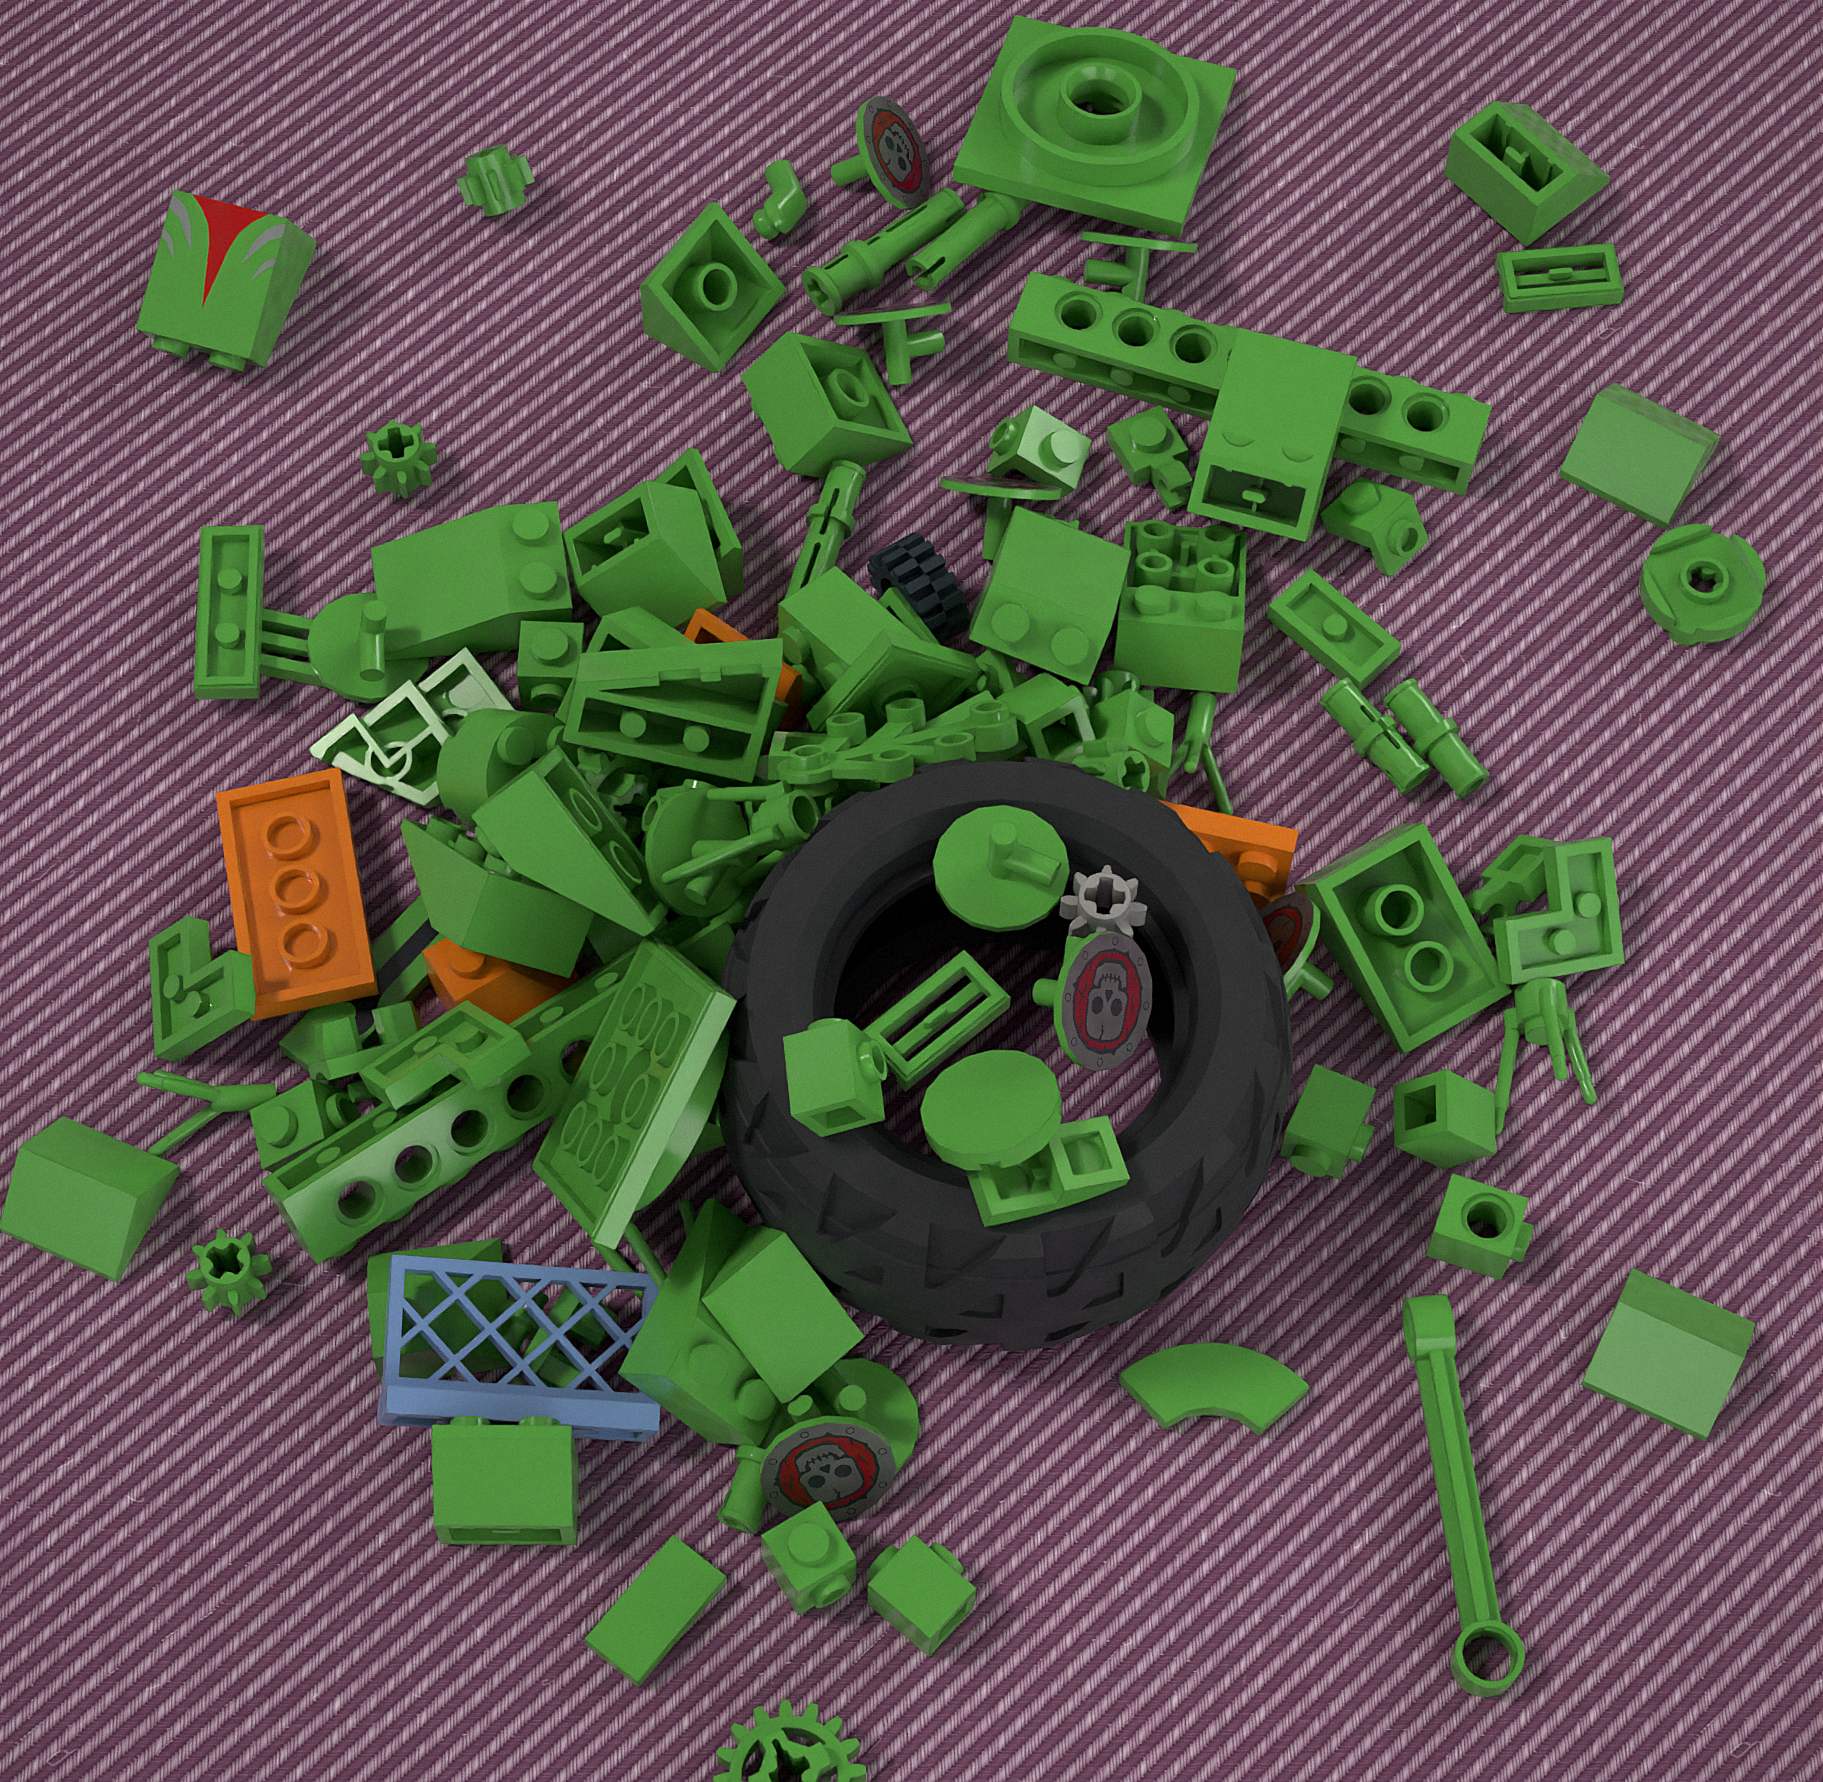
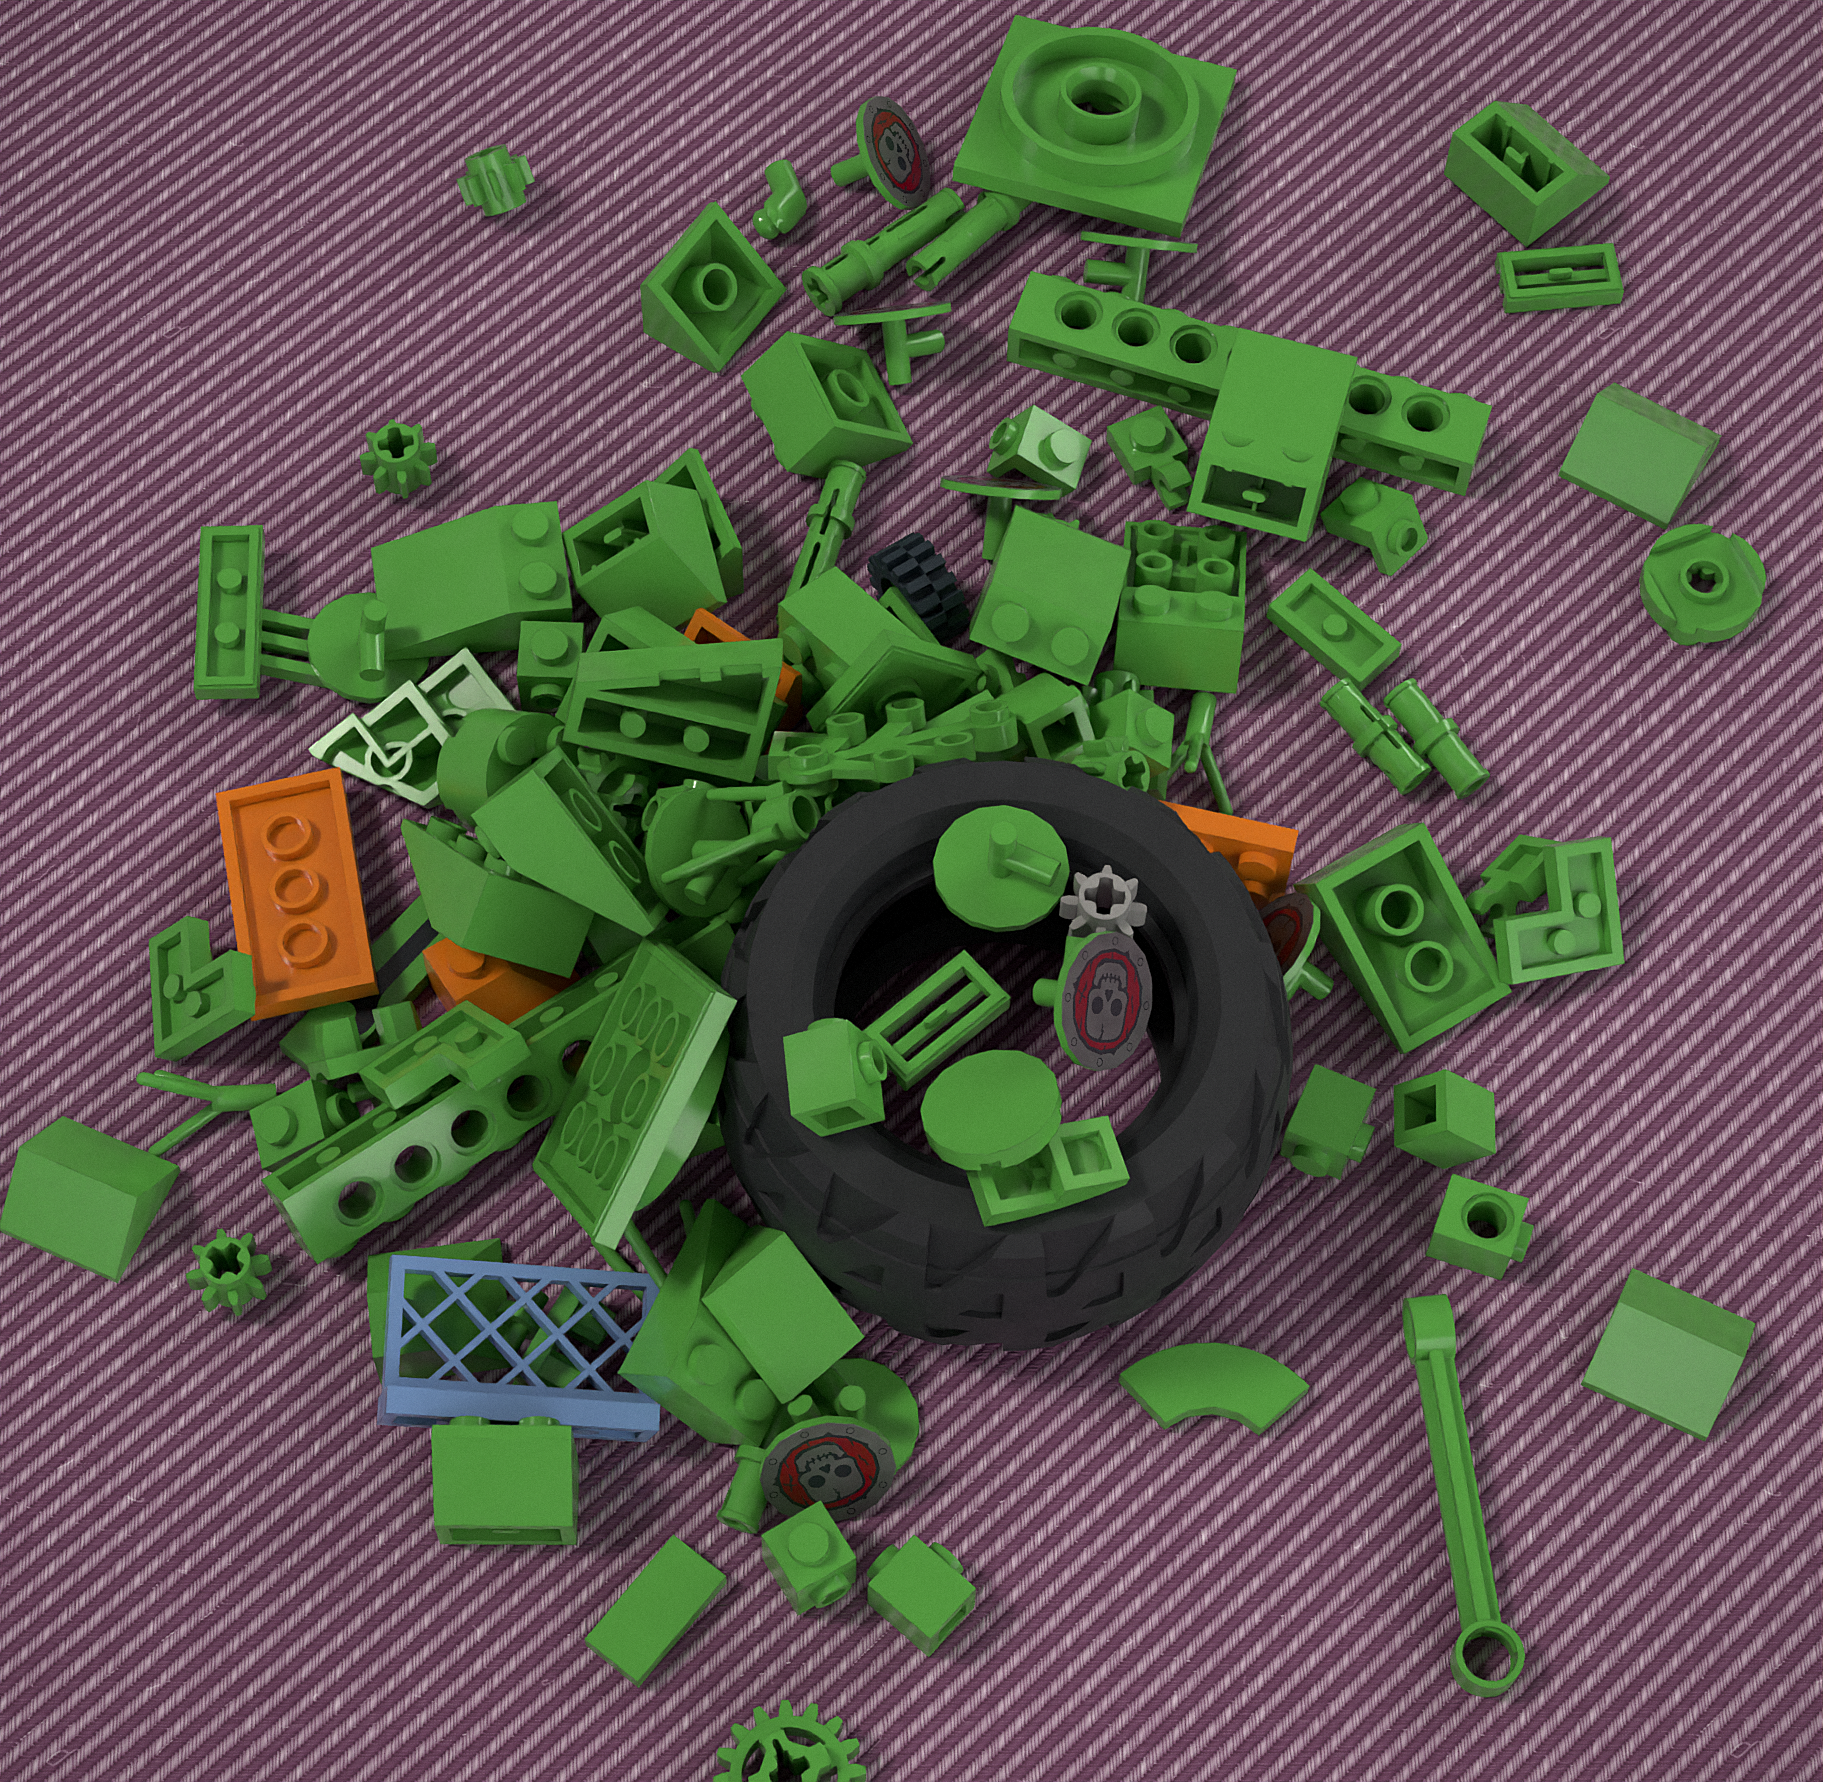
bright green slope [136,189,317,373] -> none
bright green plant [1494,978,1597,1135] -> none

